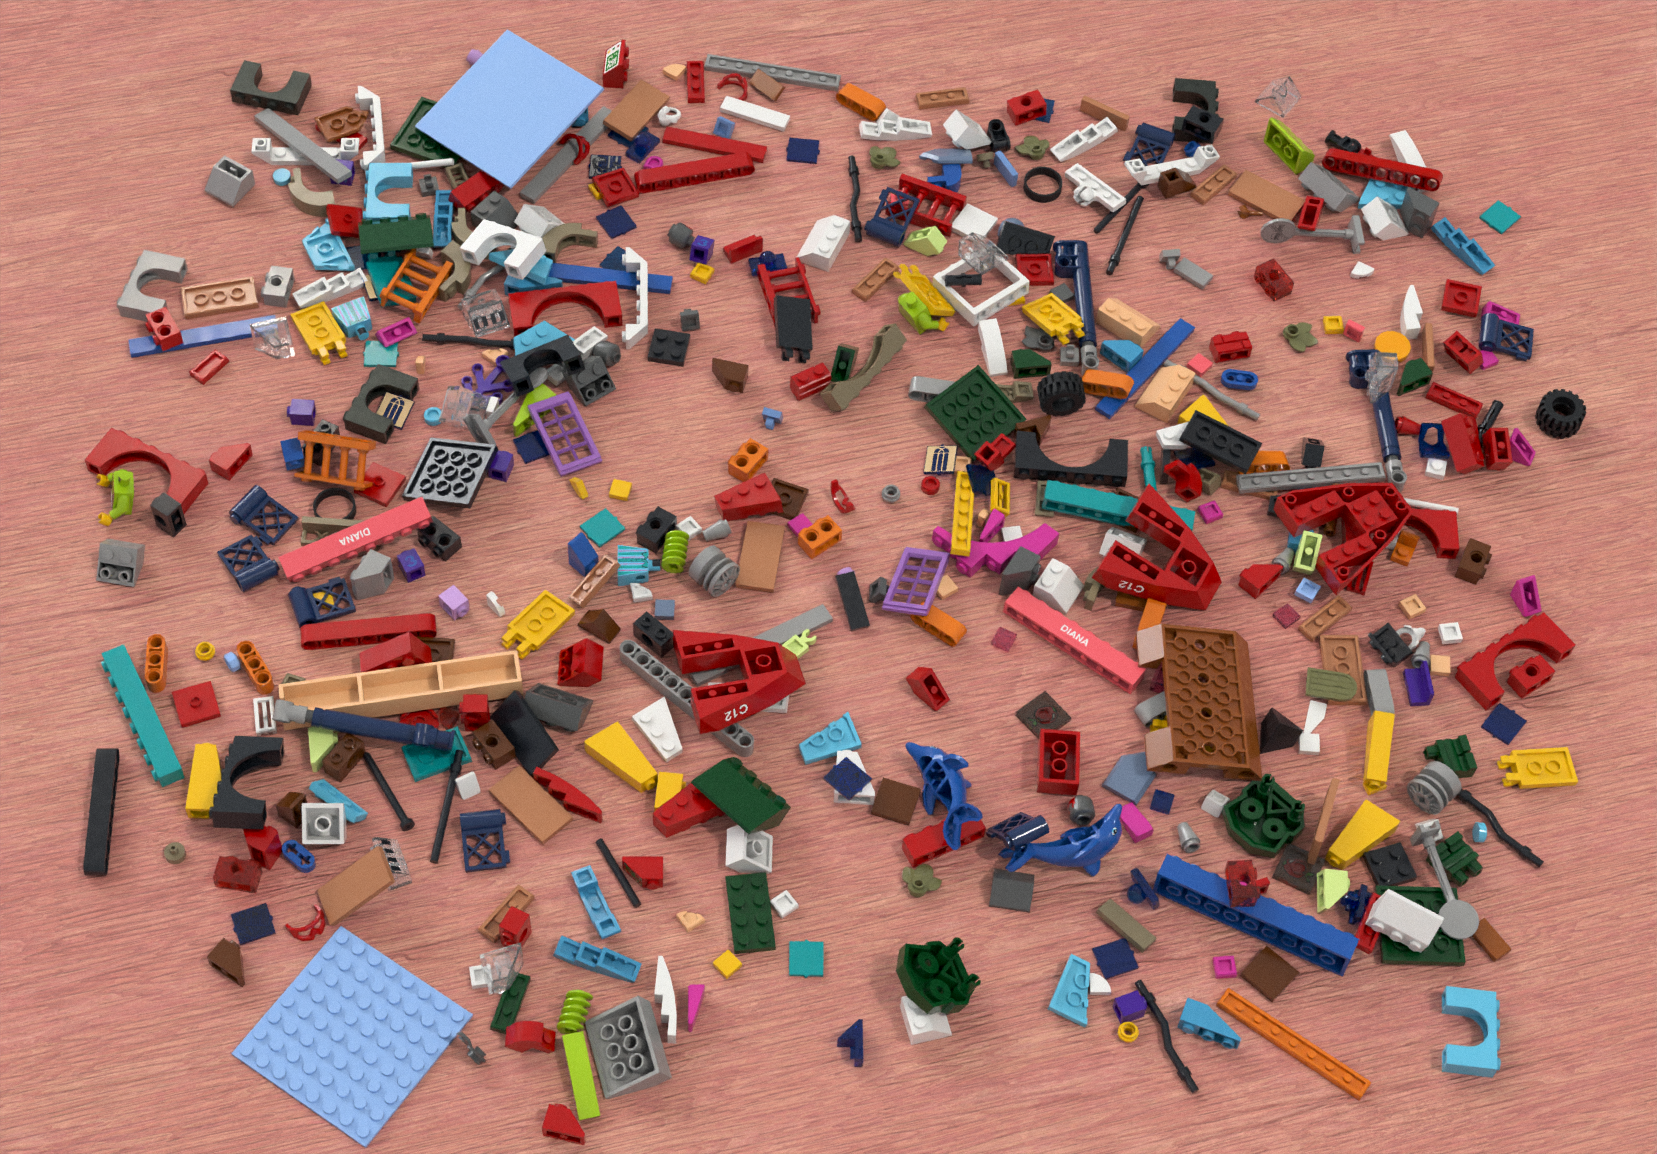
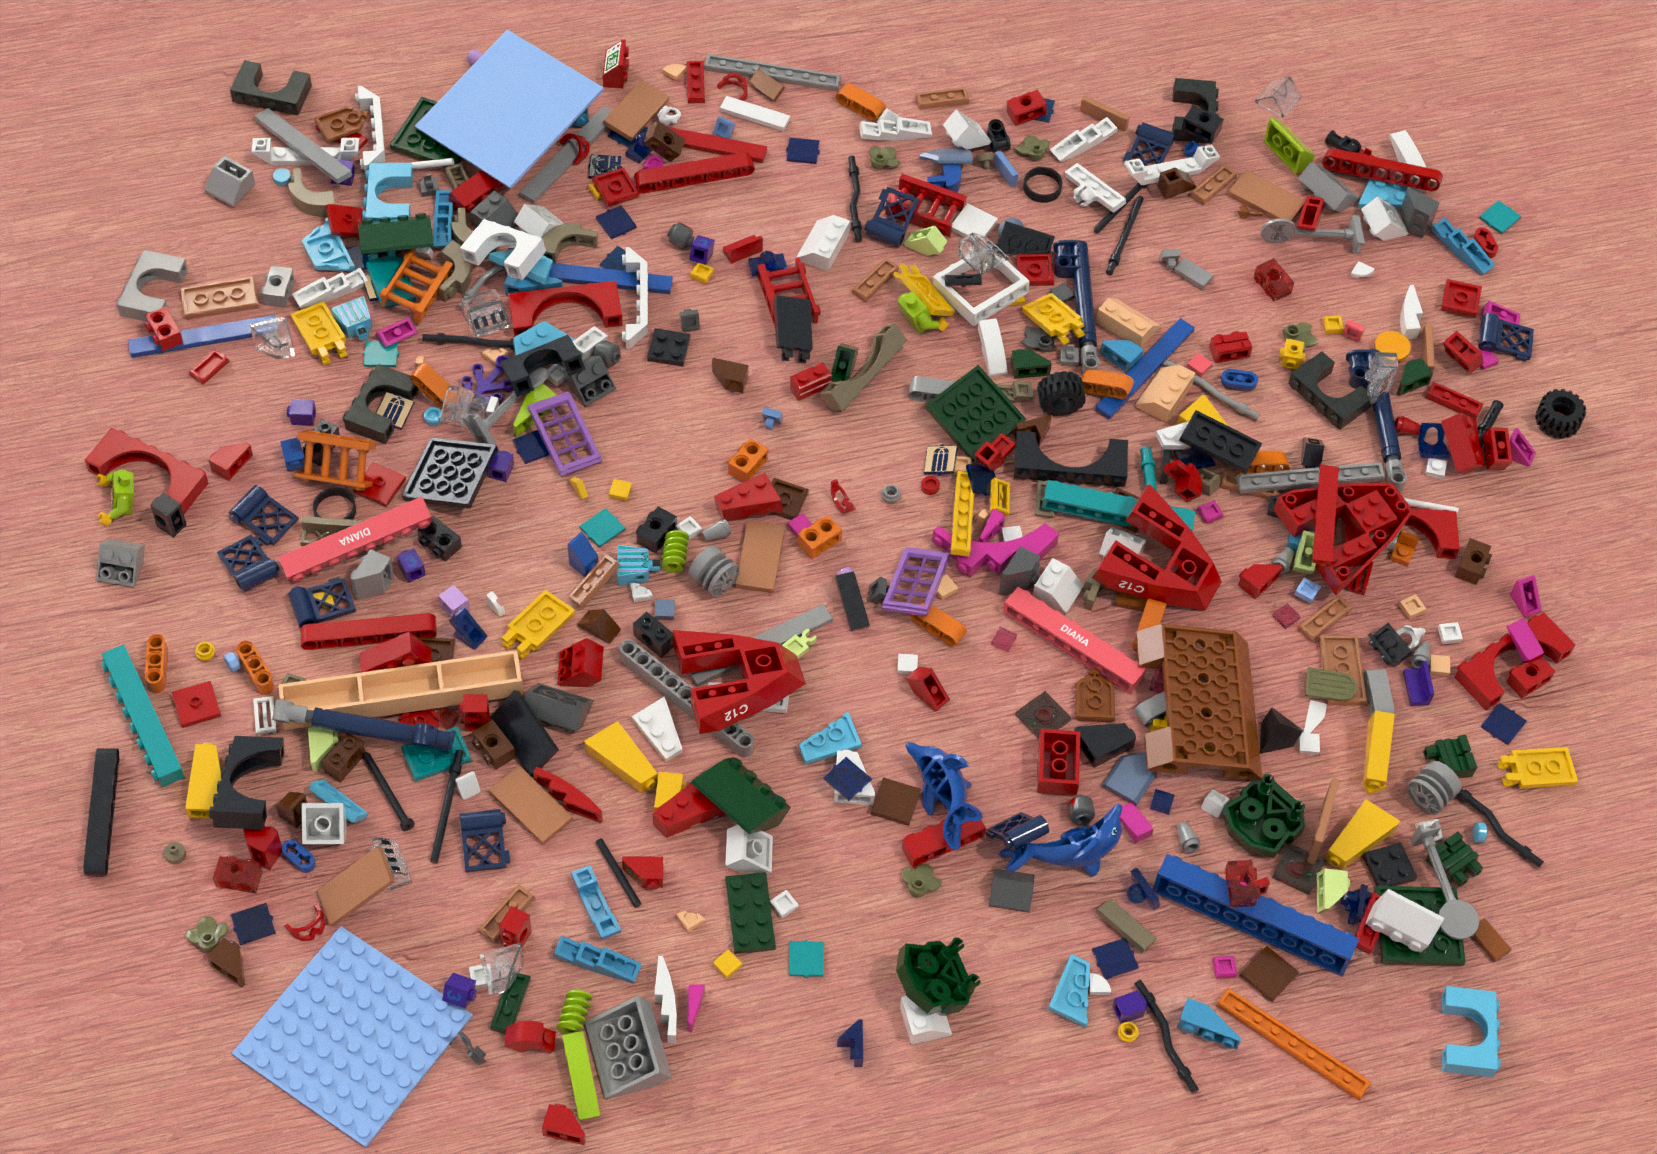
none -> olive plate [186,916,228,952]
none -> orange beam [410,363,462,413]
none -> dark purple brick [442,973,477,1008]
none -> clear blue slope [449,608,488,650]
none -> reddish brown brick [643,121,685,162]
none -> white tile [897,654,918,675]
none -> black slope [1074,723,1136,768]
none -> dark orange tile [1075,668,1115,723]
none -> yellow brick [1278,338,1306,369]
none -> pearl dark grey arch [1288,351,1374,430]
none -> red tile [1312,464,1339,565]
none -> red beam [1474,228,1498,258]
none -> dark pink slope [1506,618,1544,661]

